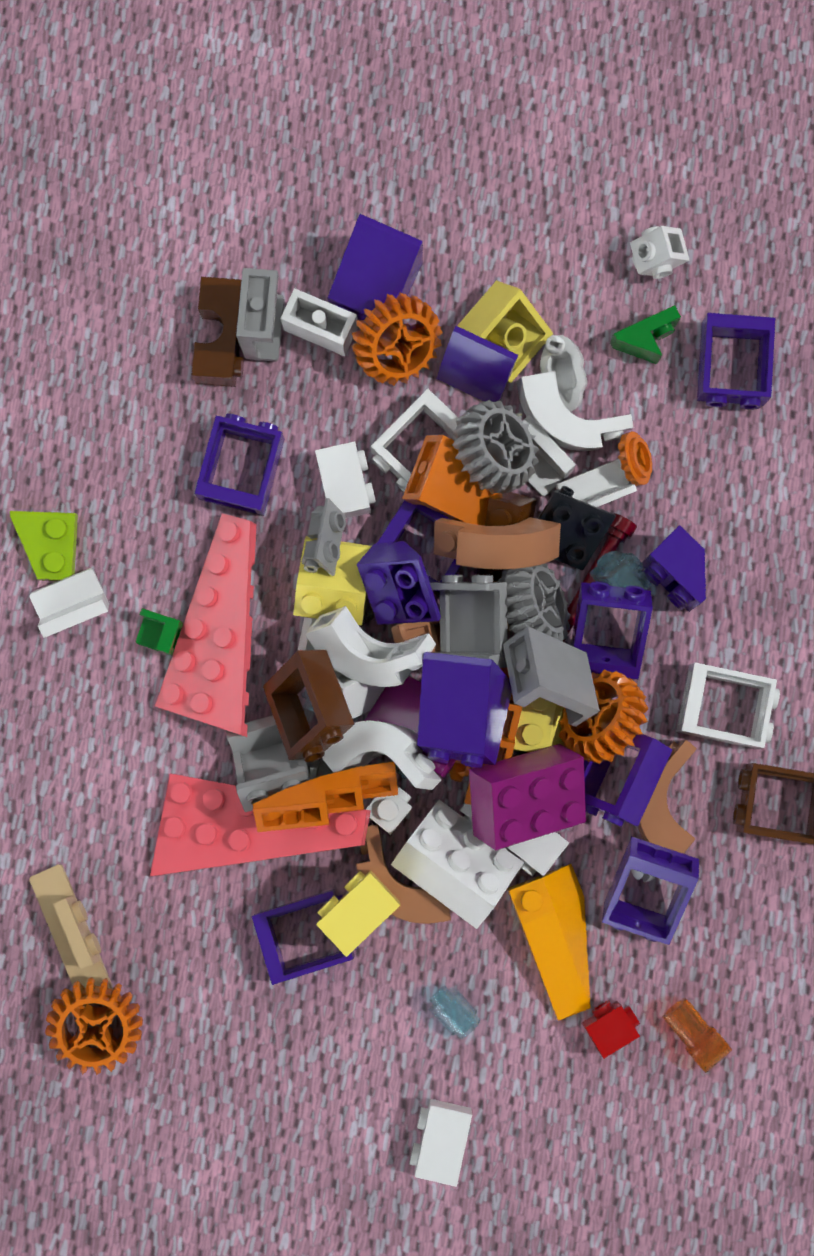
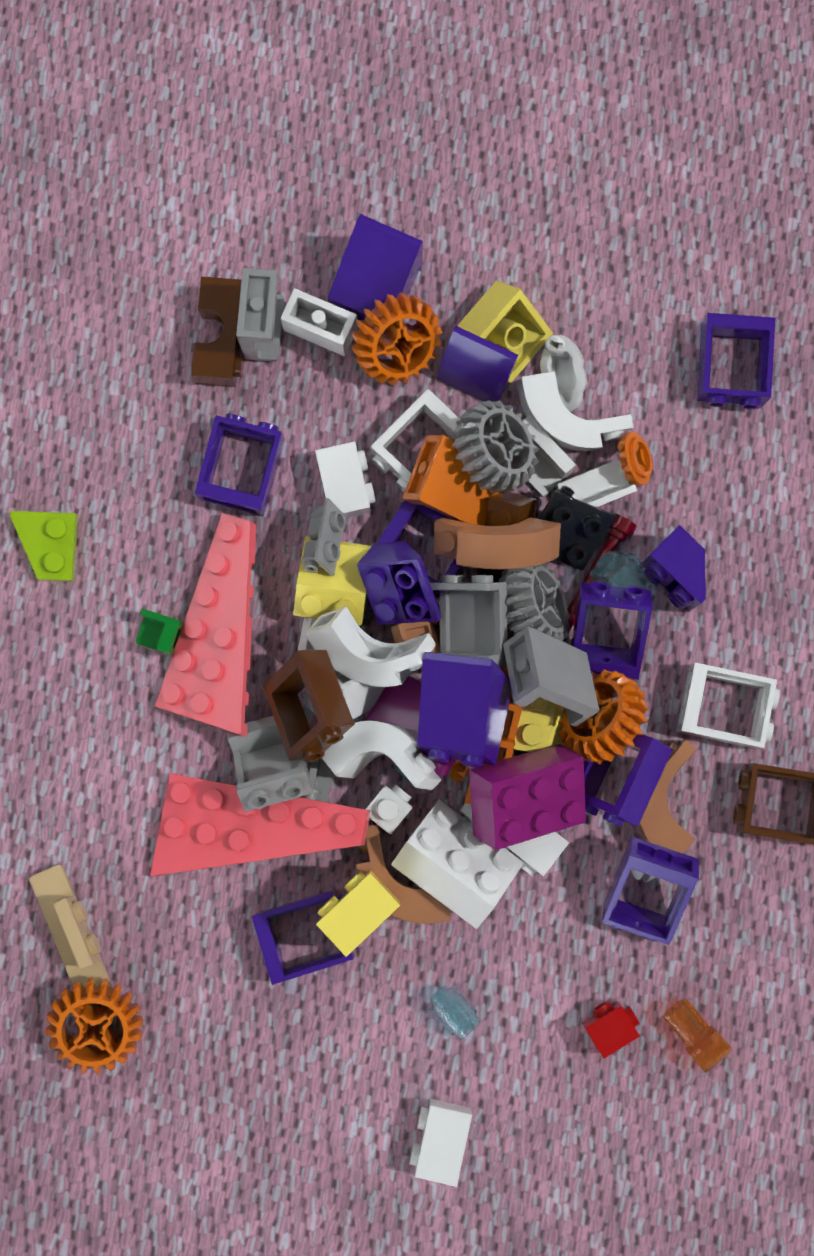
white panel [29,568,109,638] -> none
orange slope [253,761,398,832] -> none
light orange wedge [507,863,591,1021] -> none
green slope [610,305,681,364] -> none
white brick [630,226,690,279] -> none

